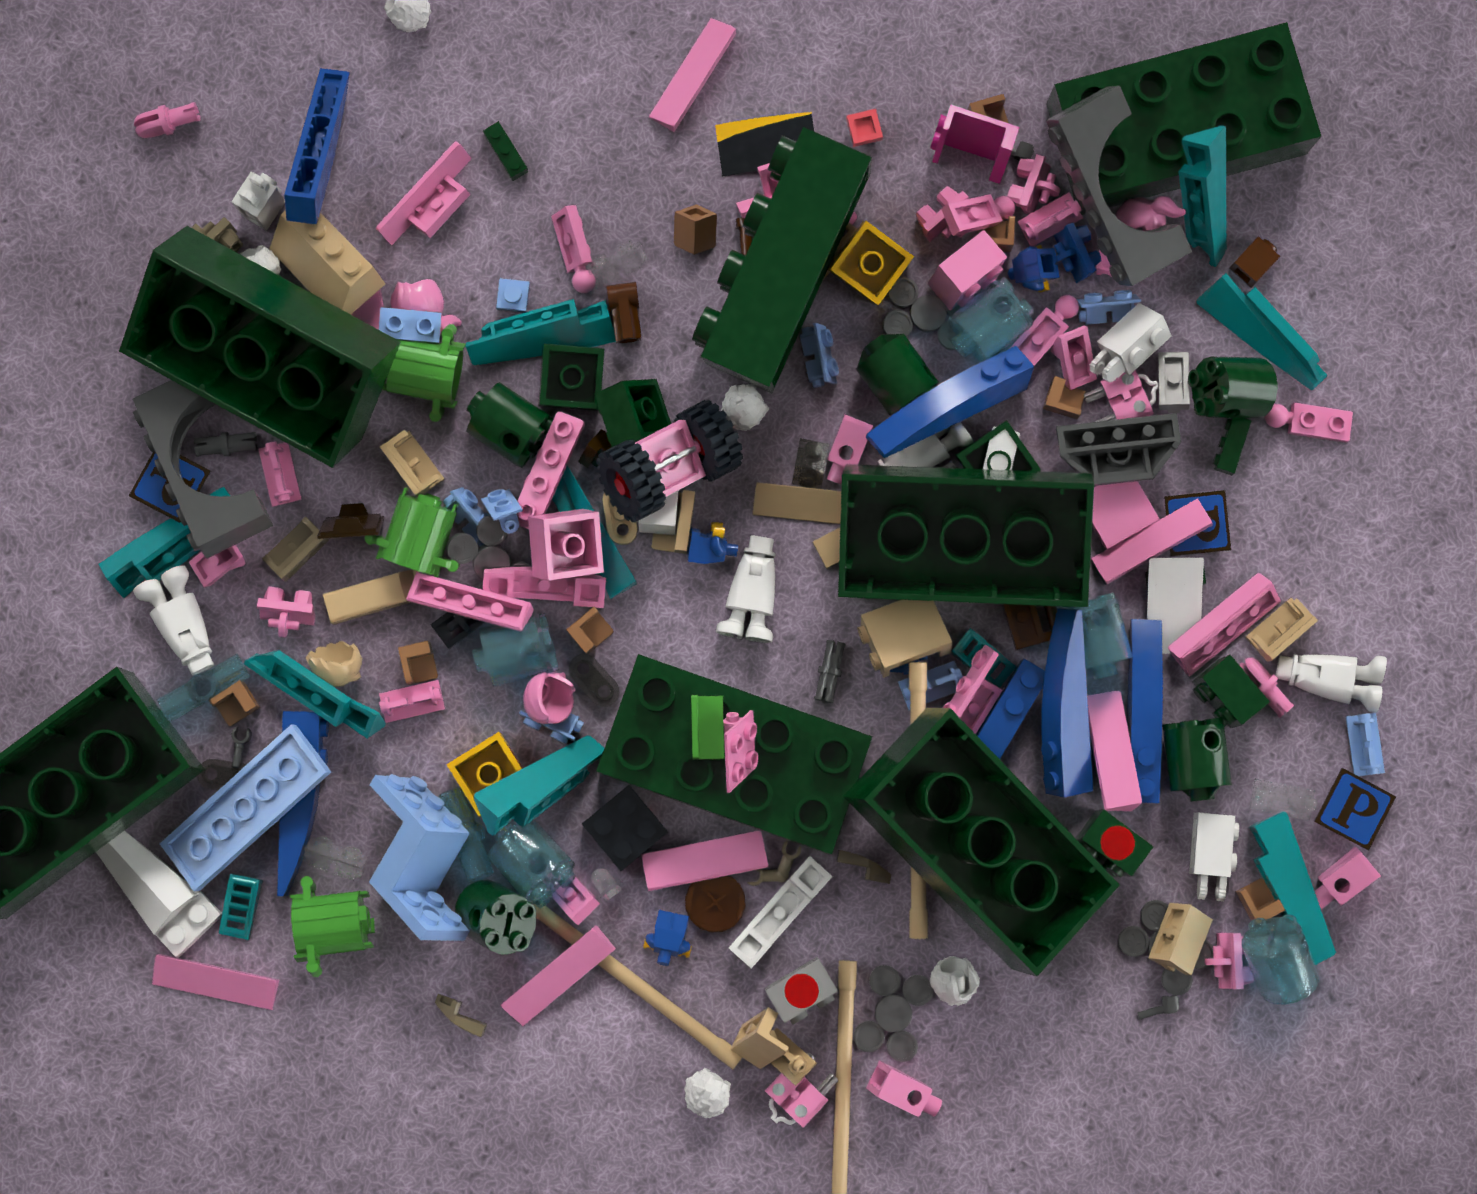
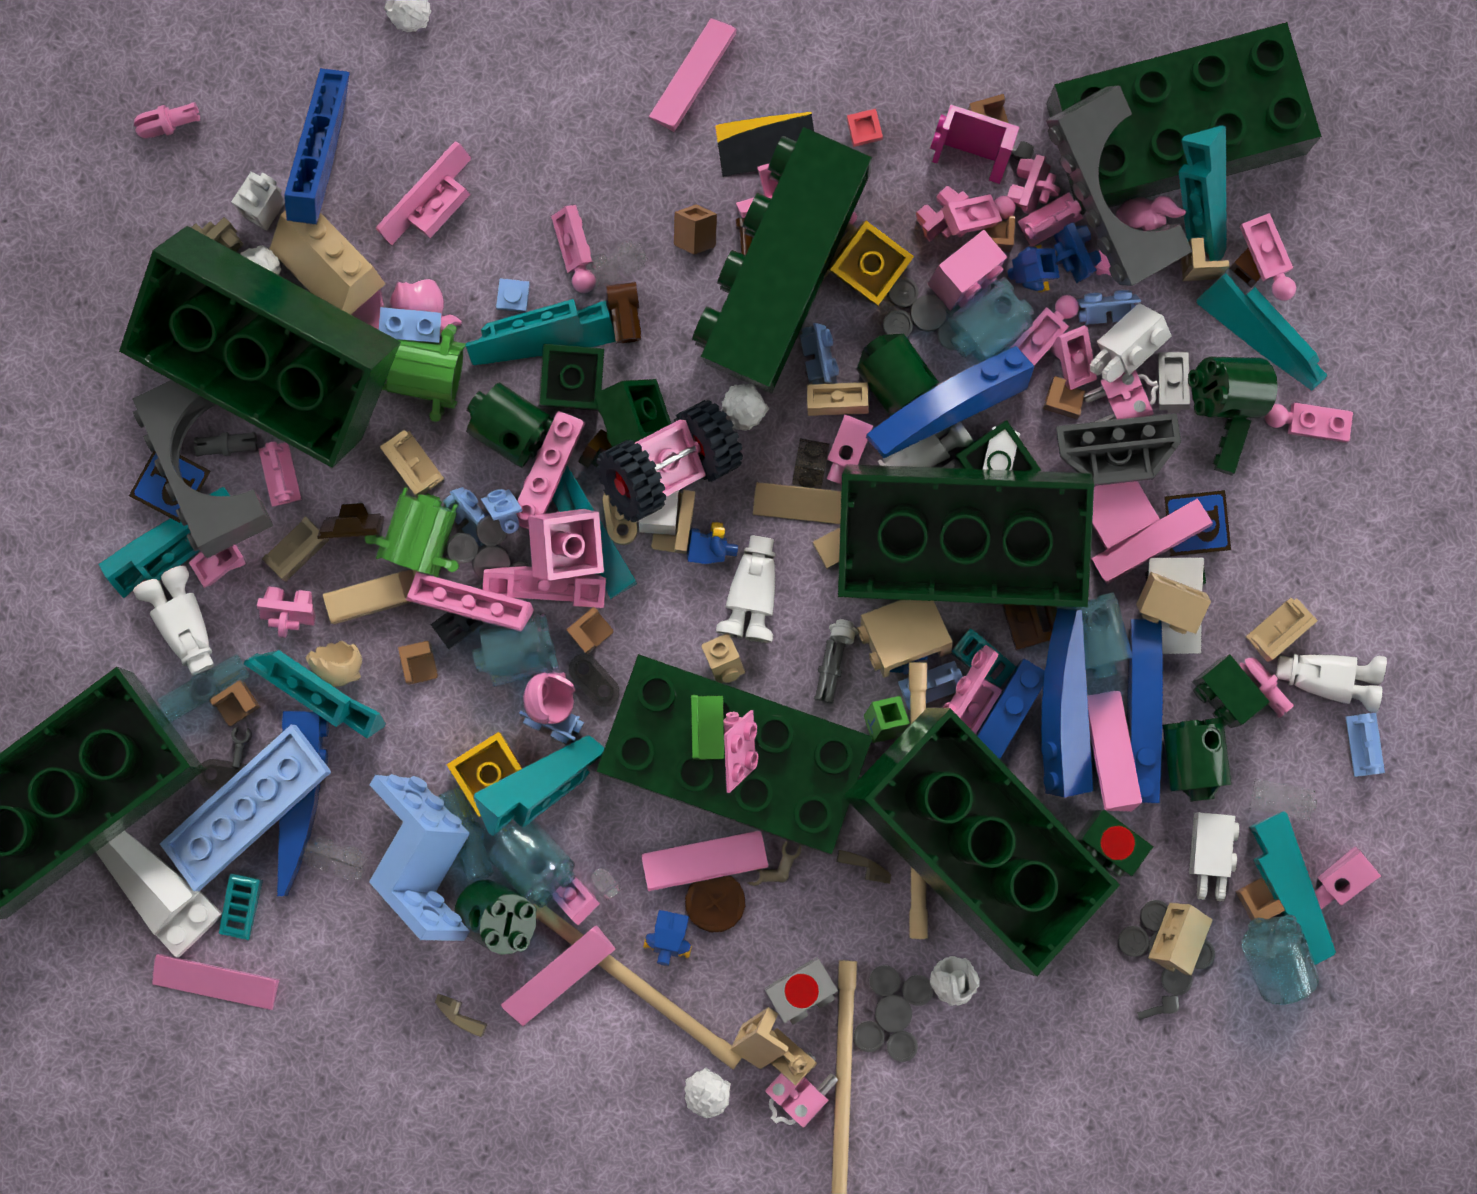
bright green container [290,876,375,977] -> none
bright pink hinge [379,680,445,723] -> none
dark green piece [483,121,528,181] -> none
black brick [582,785,669,871] -> none
white slope [728,856,833,969] -> none
bright pink torso [866,1060,942,1117] -> none
bright pink slope [1168,573,1281,677] -> none
bright pink hips [1205,933,1254,989] -> none
piece [1314,768,1396,851] -> none
none -> tan bracket [701,634,745,683]
none -> tan panel [807,382,869,416]
none -> white plate [829,619,858,644]
none -> bright green brick [864,696,910,743]
none -> tan brick [1136,572,1211,634]
none -> tan panel [1181,238,1230,281]
none -> bright pink plate [1240,213,1296,301]

